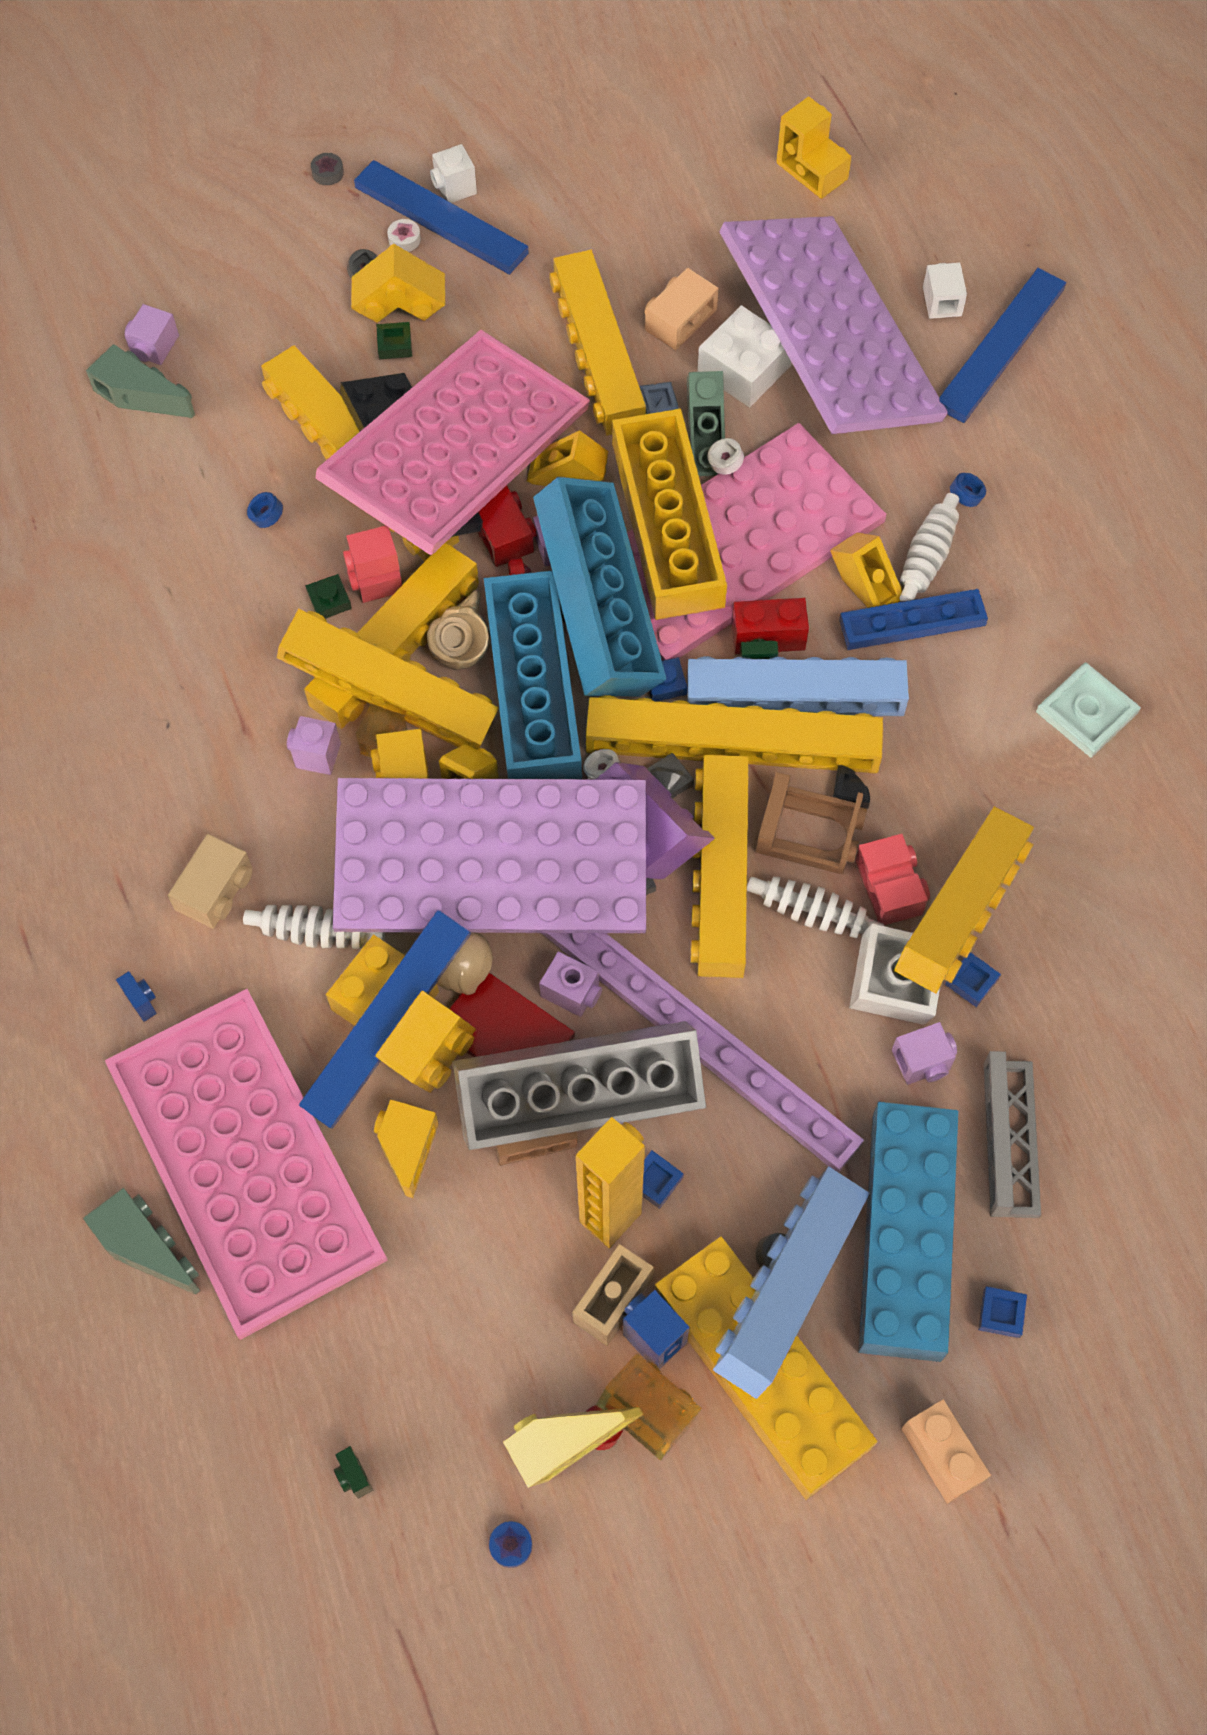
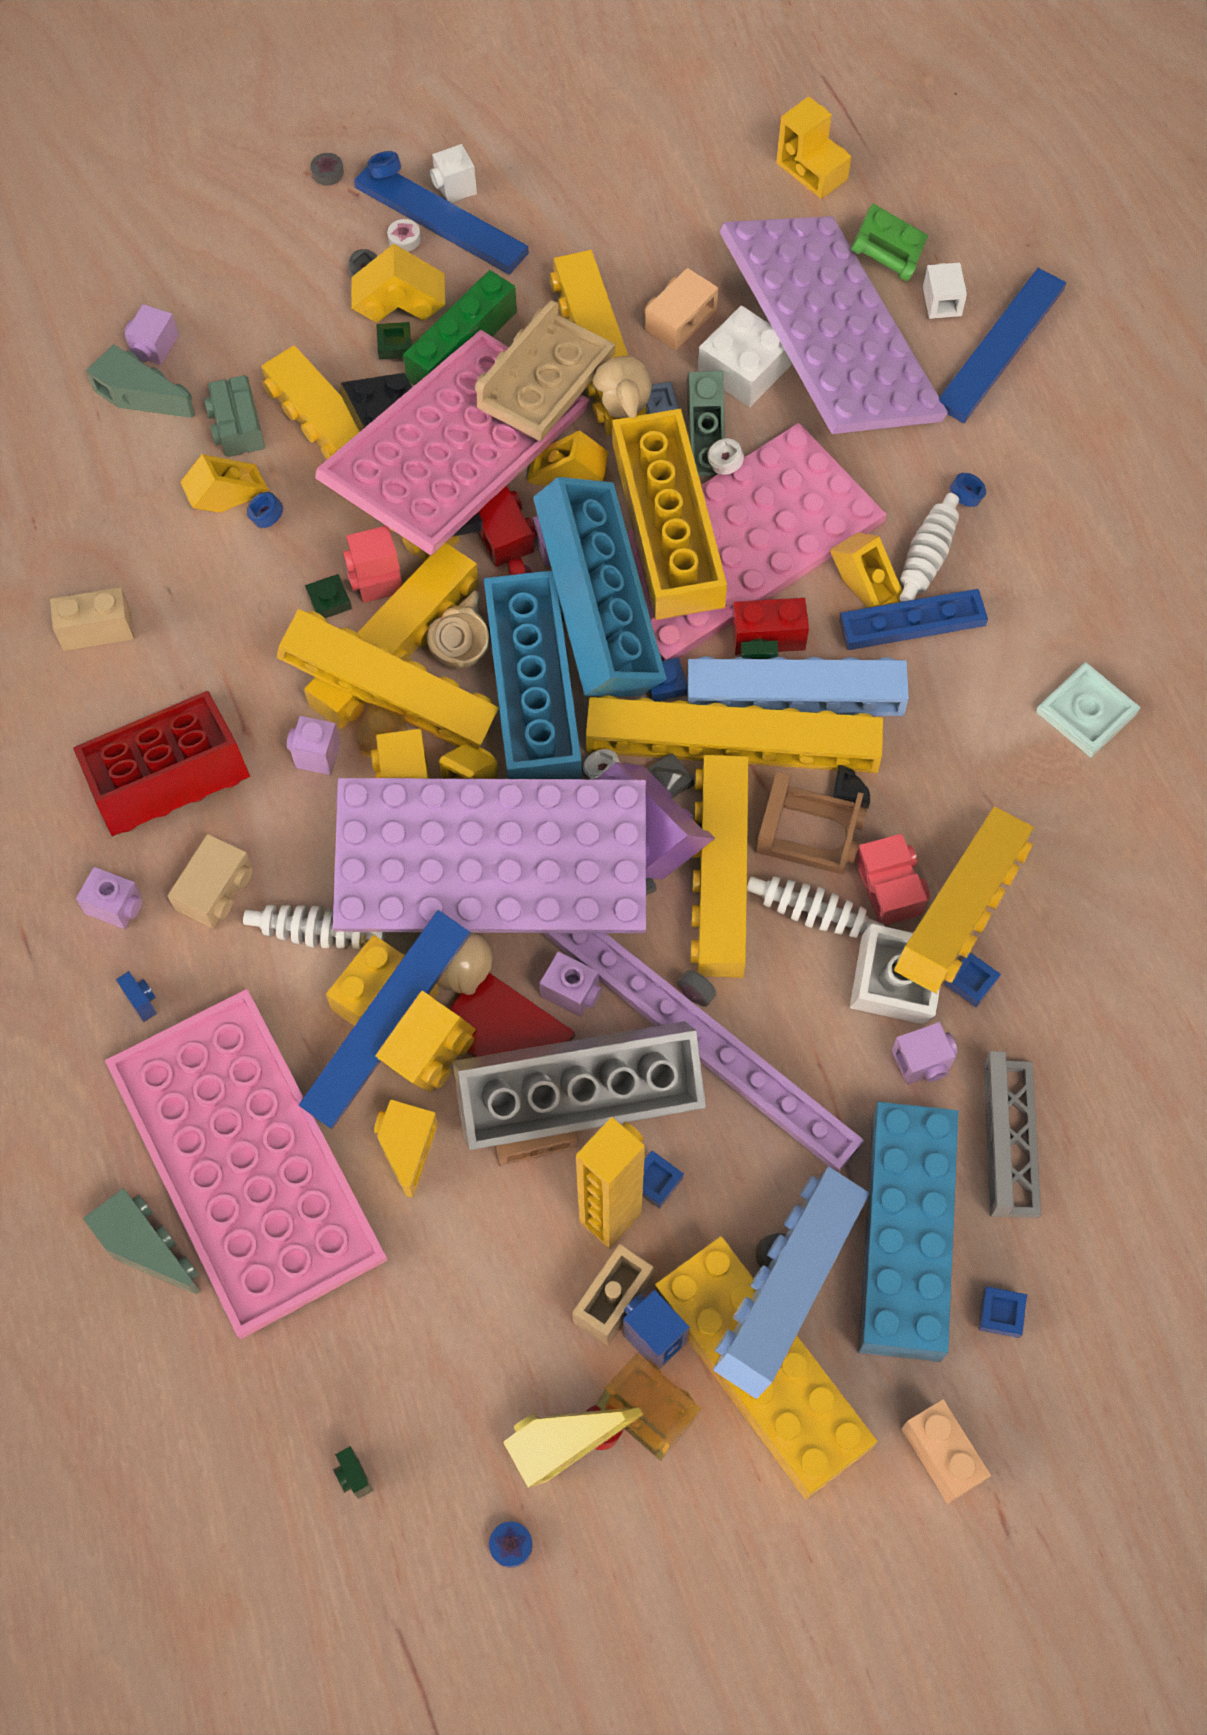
none -> tan brick [50,587,134,651]
none -> red slope [73,691,250,837]
none -> lavender brick [76,867,142,929]
none -> yellow slope [180,454,269,513]
none -> sand green brick [204,375,265,457]
none -> blue tile [367,151,401,178]
none -> green brick [403,270,517,385]
none -> tan bracket [475,300,615,442]
none -> tan hair [593,356,652,418]
none -> dark grey tile [677,970,716,1007]
none -> bright green plate [850,203,928,282]

